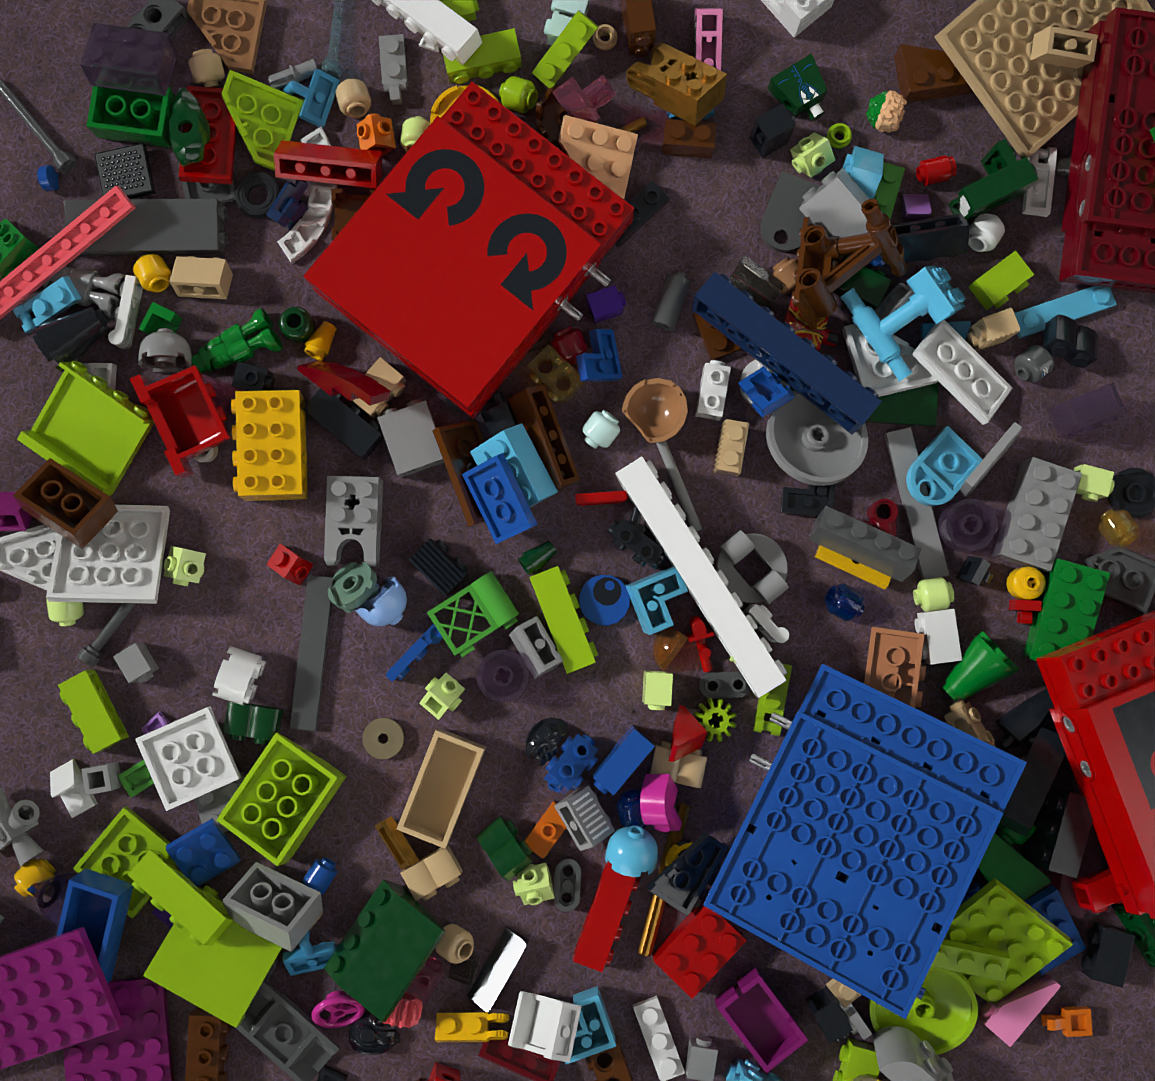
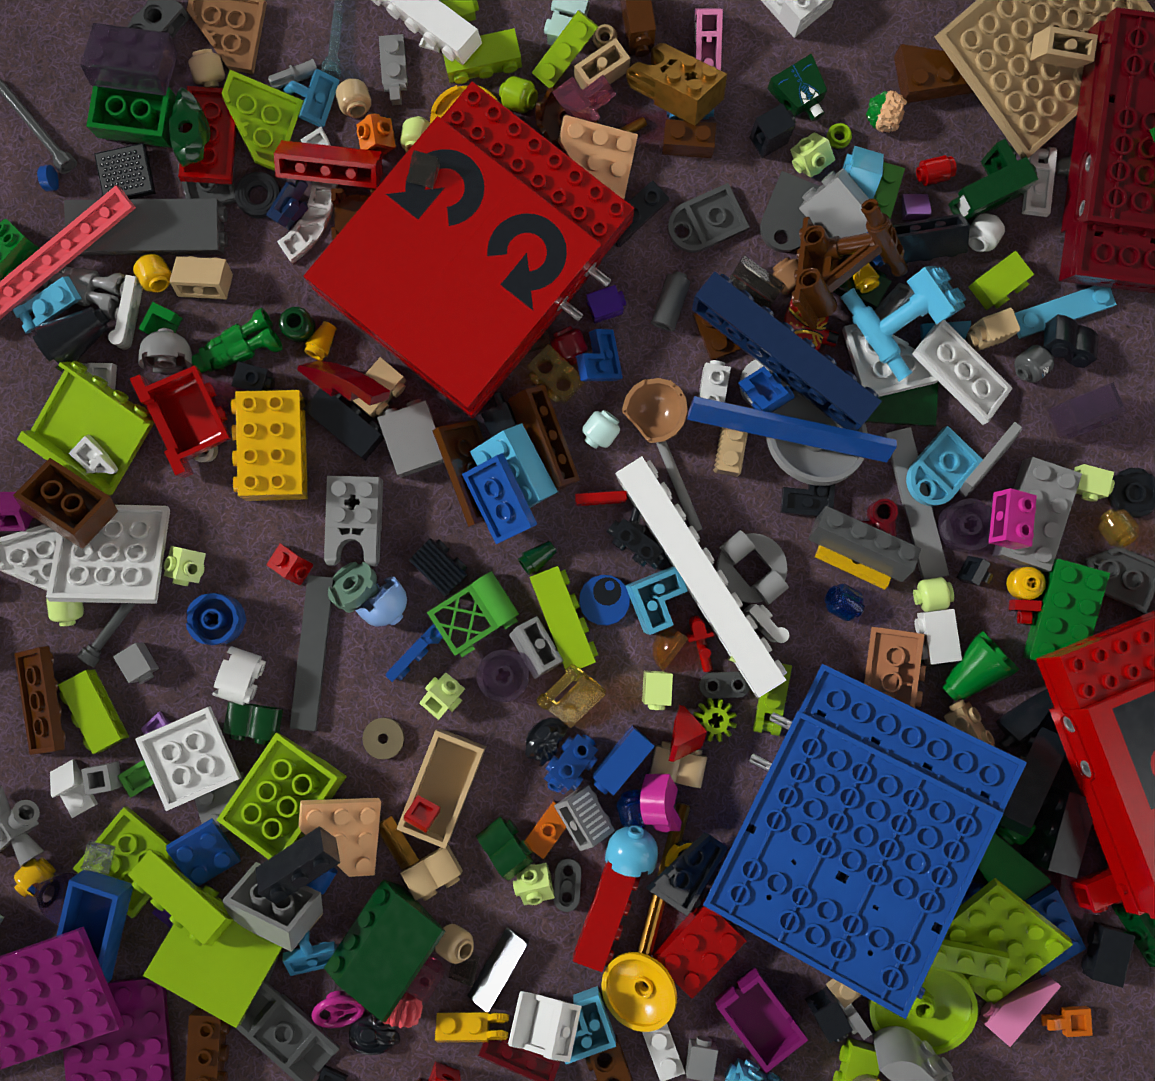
none -> reddish brown plate [14,646,66,755]
none -> white slope [69,435,118,474]
none -> clear tile [82,841,116,874]
none -> blue brick [186,593,247,645]
none -> black brick [256,826,340,904]
none -> light nougat plate [299,798,381,877]
none -> red tile [404,795,441,833]
none -> clear smoke slope [407,150,441,189]
none -> clear yellow plate [536,664,606,728]
none -> tan brick [574,38,630,96]
none -> yellow dish [601,952,677,1032]
none -> dark grey tile [668,183,750,253]
none -> blue tile [687,396,897,463]
none -> yellow cone [853,263,880,293]
none -> dark pink brick [989,488,1037,550]

